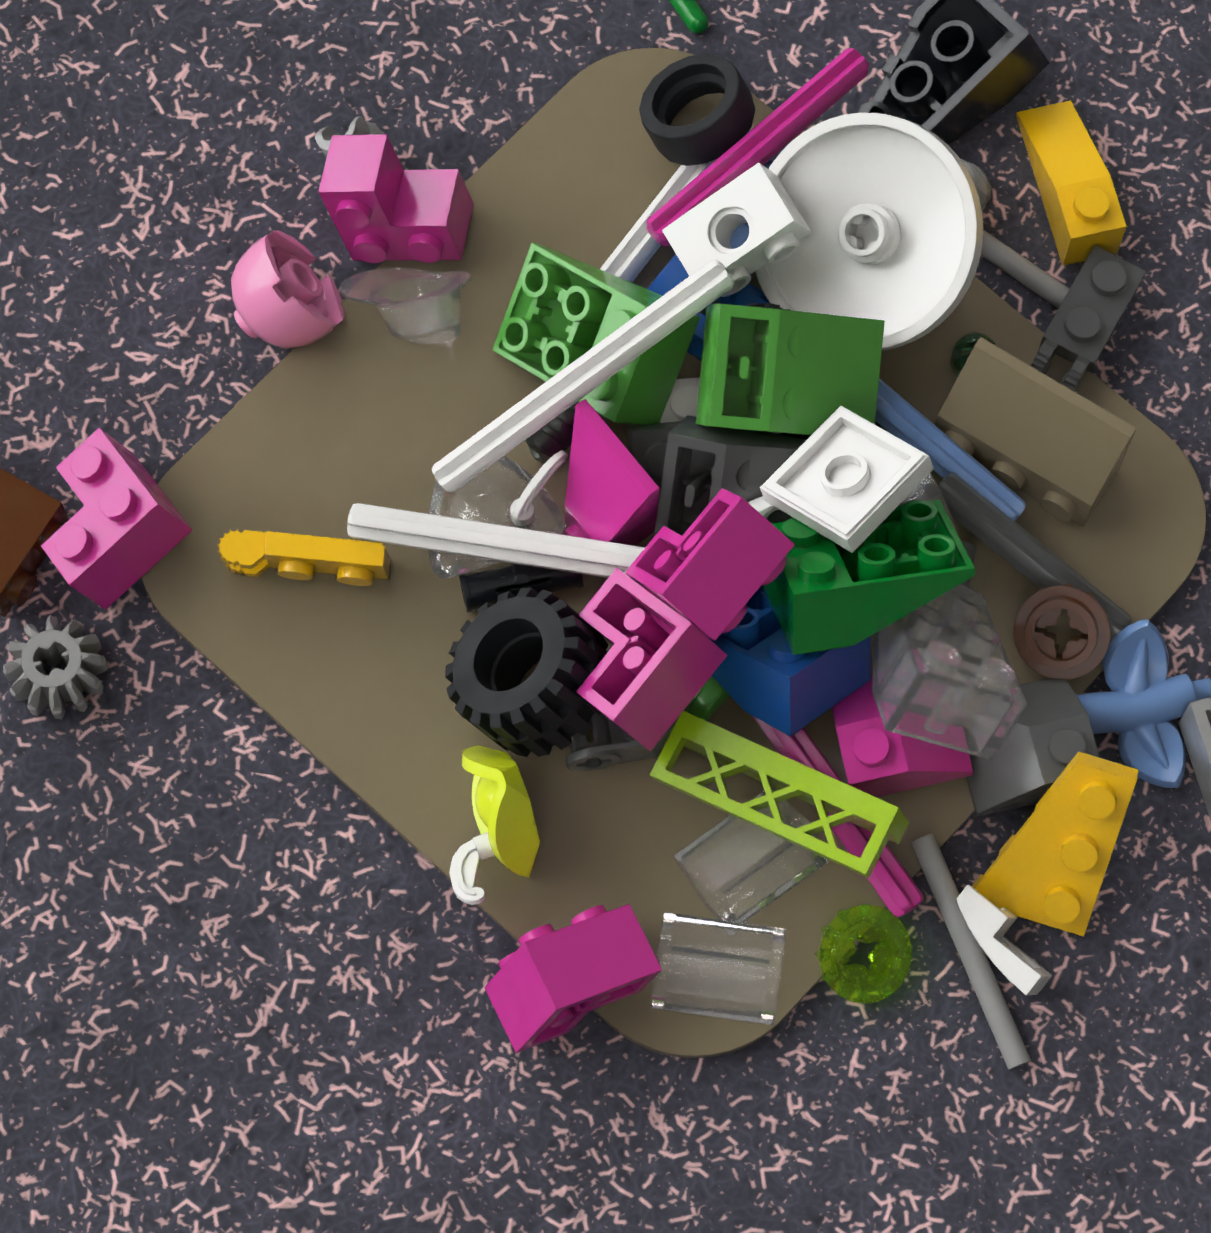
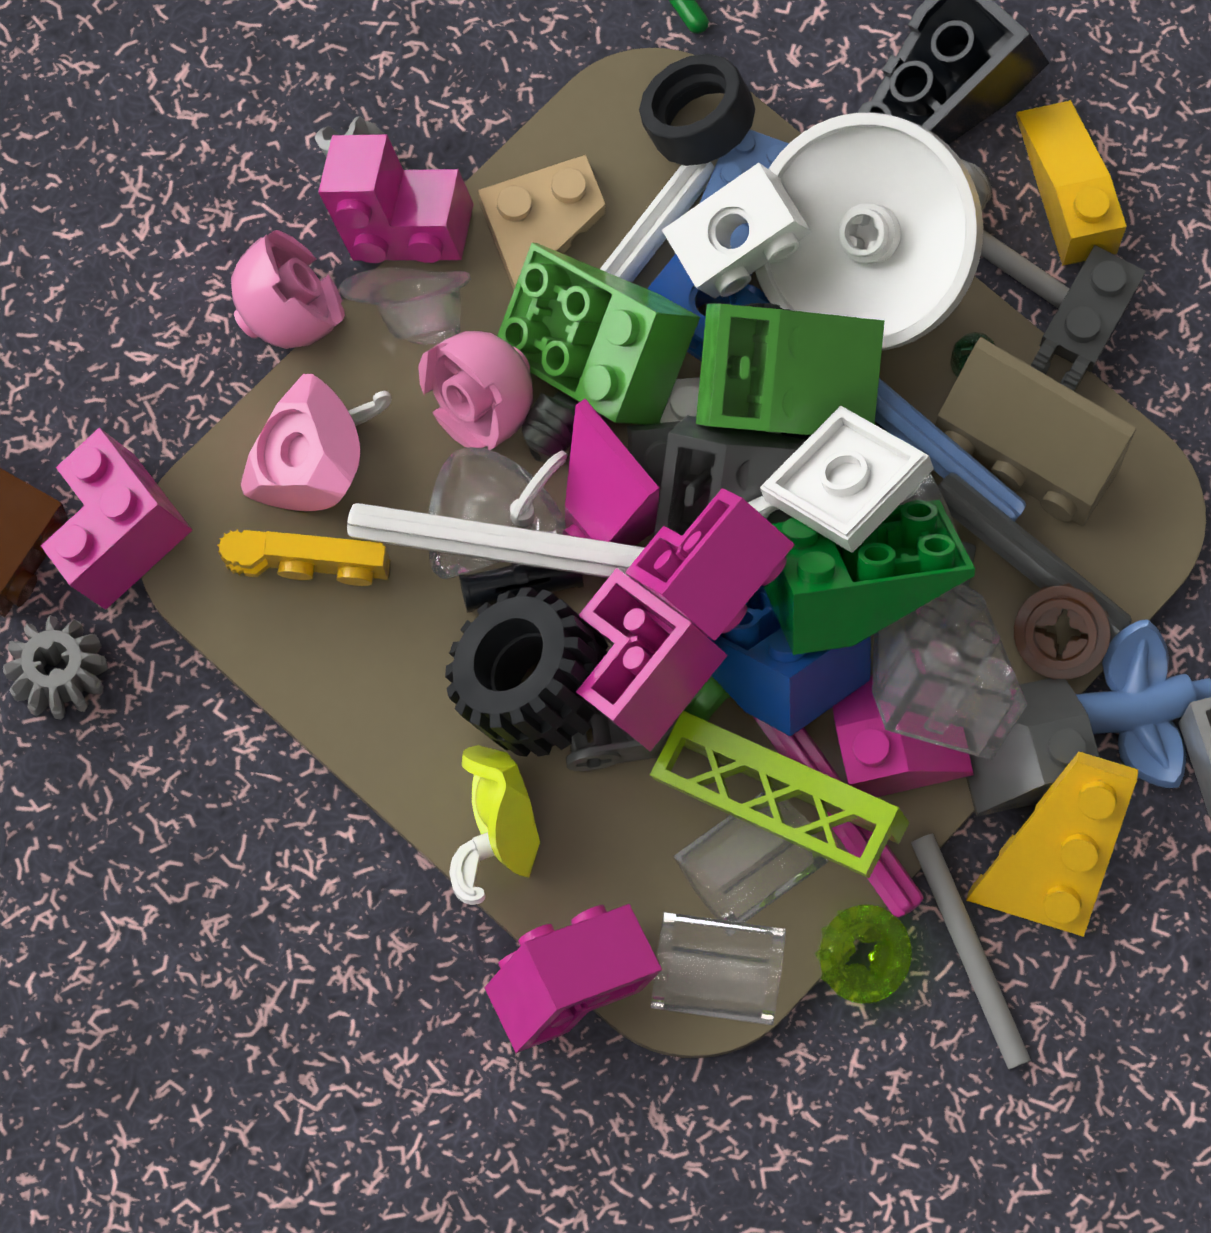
white axle [432,259,734,492] -> none
dark pink axle [646,48,869,247] -> none
white slope [956,885,1052,996] -> none
none -> bright pink hat [241,374,392,511]
none -> bright pink cylinder [418,331,533,451]
none -> tan wing [478,155,605,290]

